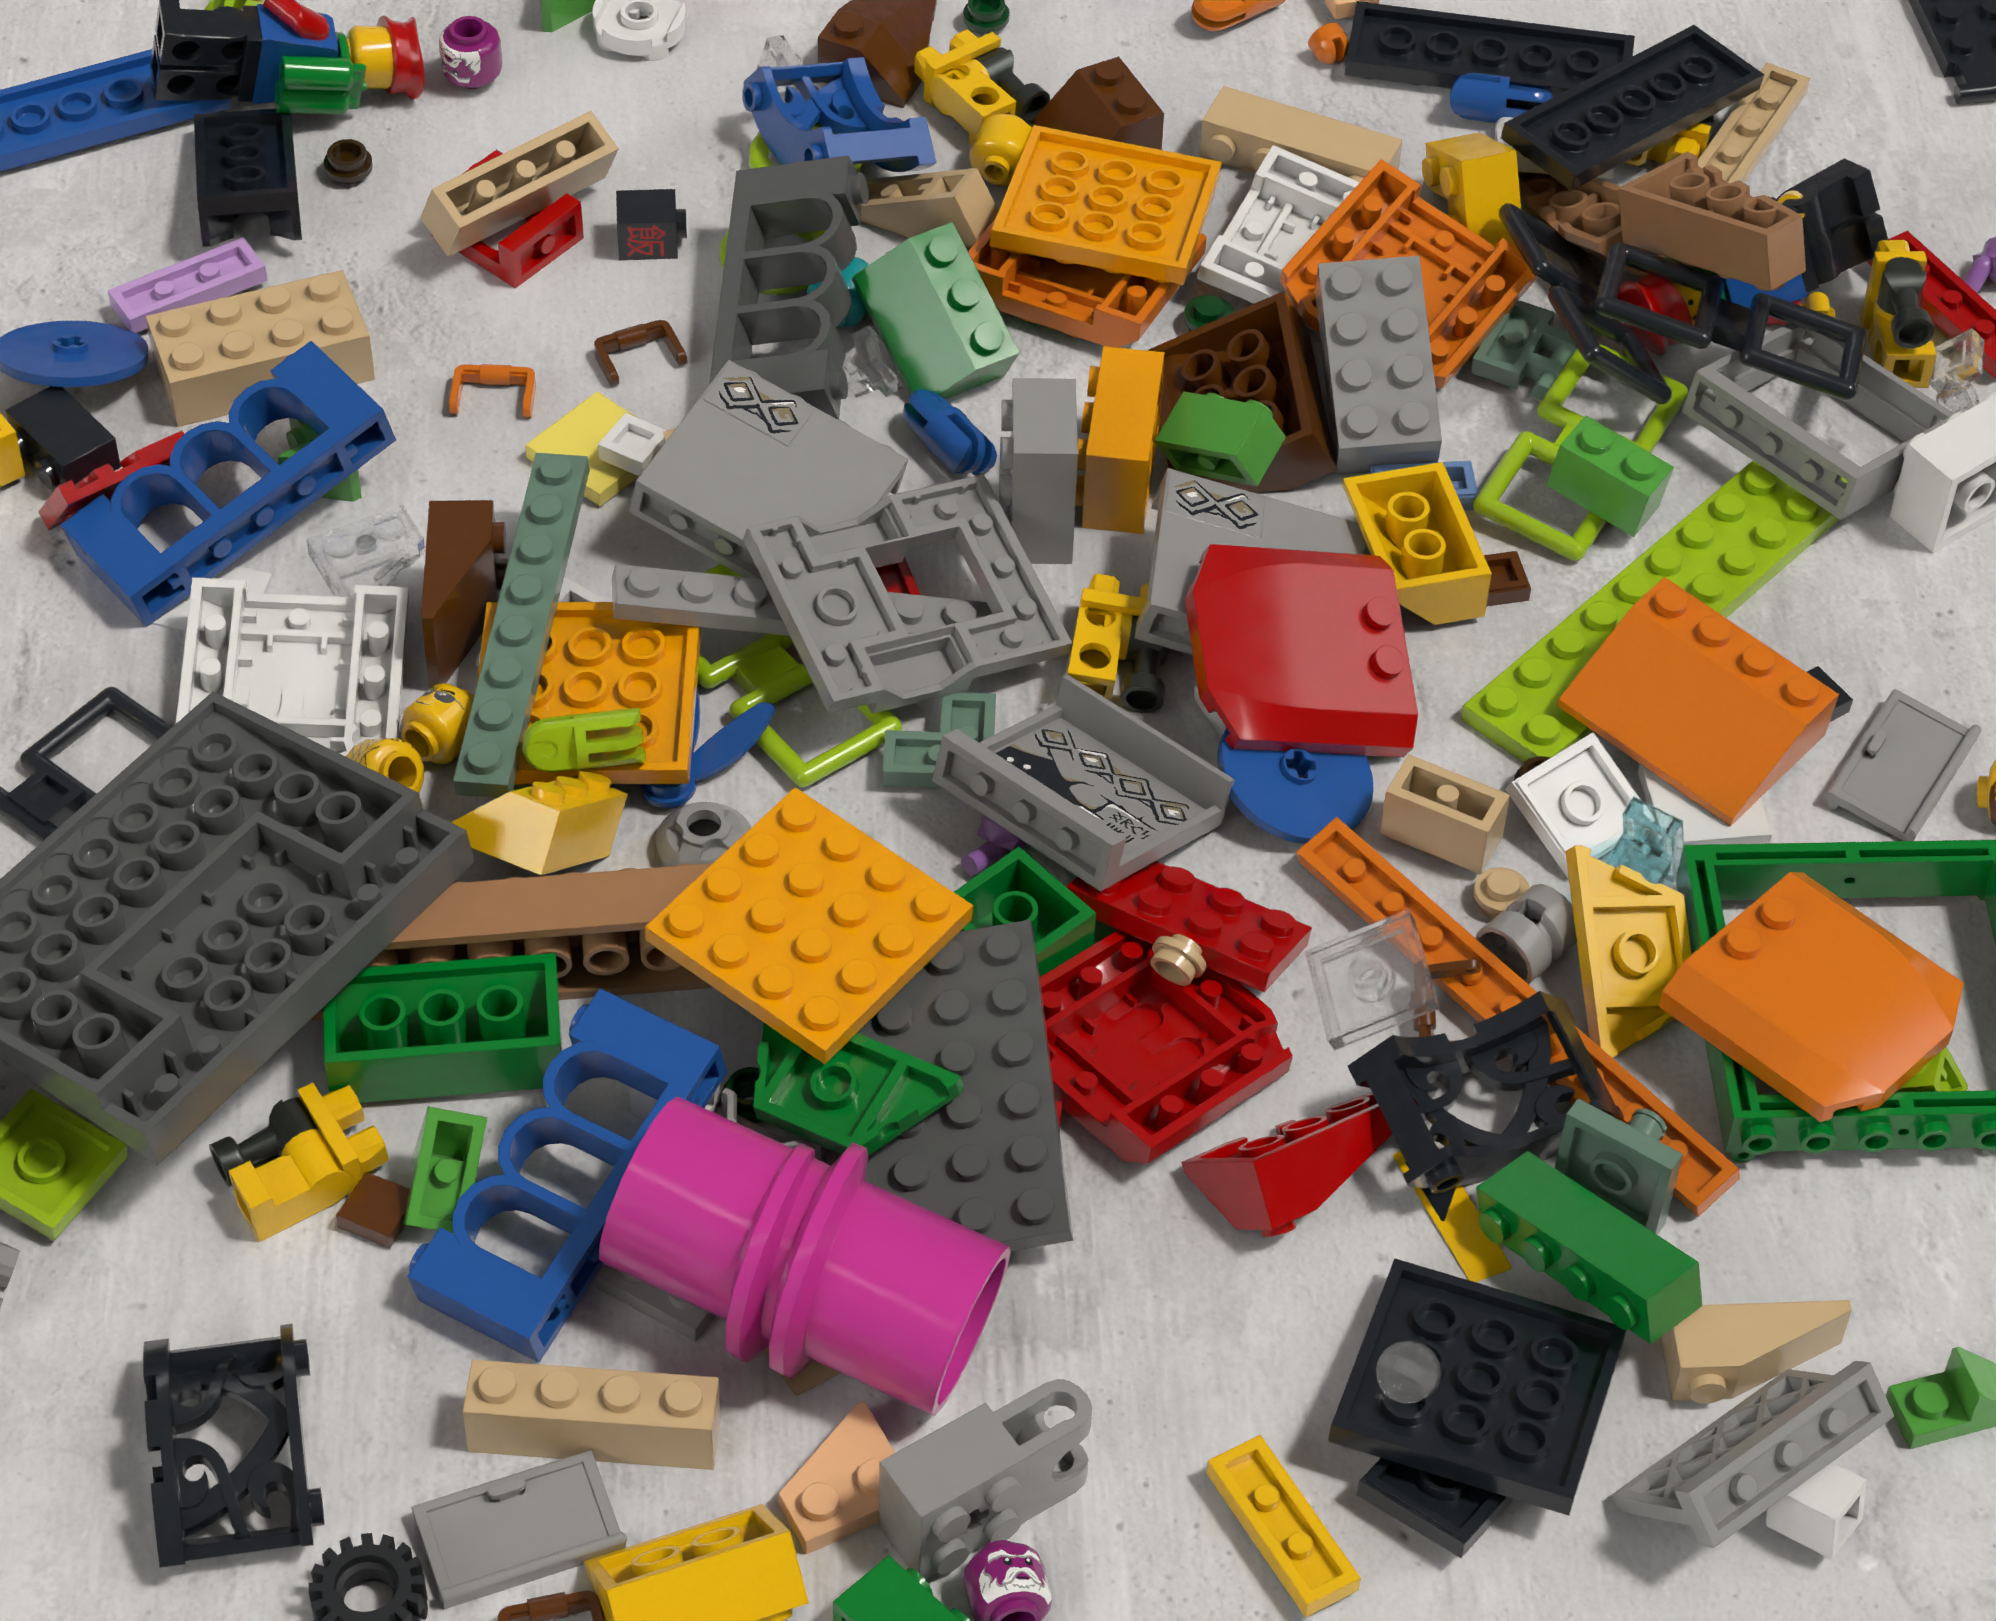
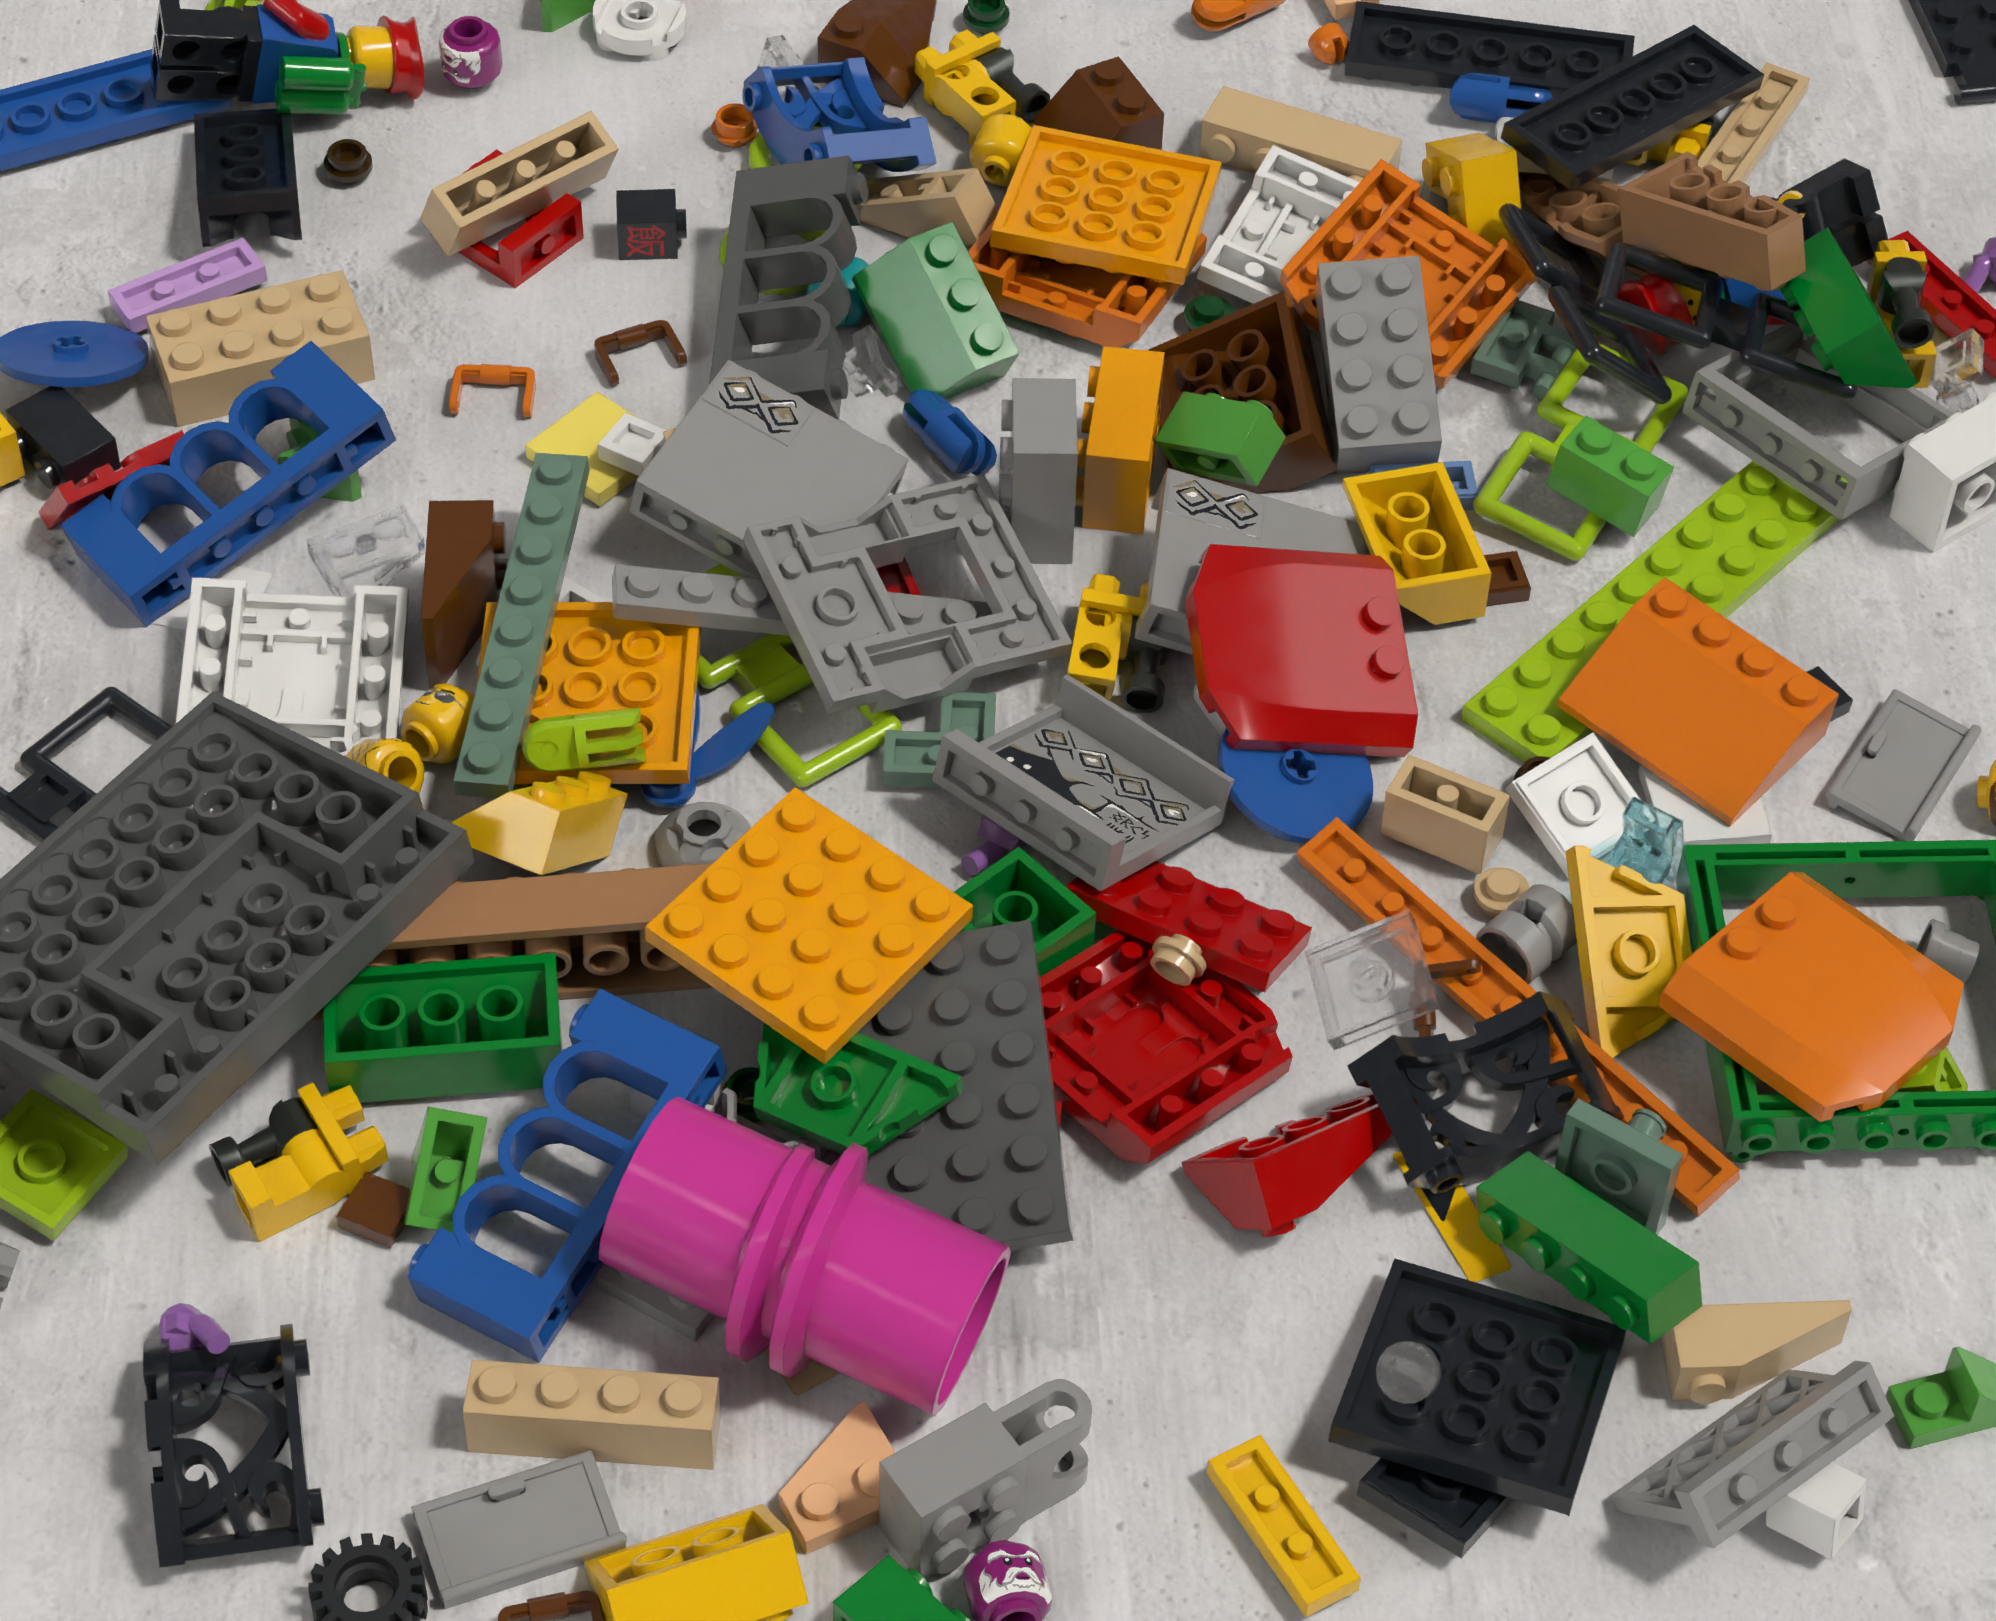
none -> medium lavender plate [159,1303,230,1354]
none -> orange plate [711,103,758,147]
none -> green slope [1780,228,1918,388]
none -> light grey piece [1917,919,1980,982]

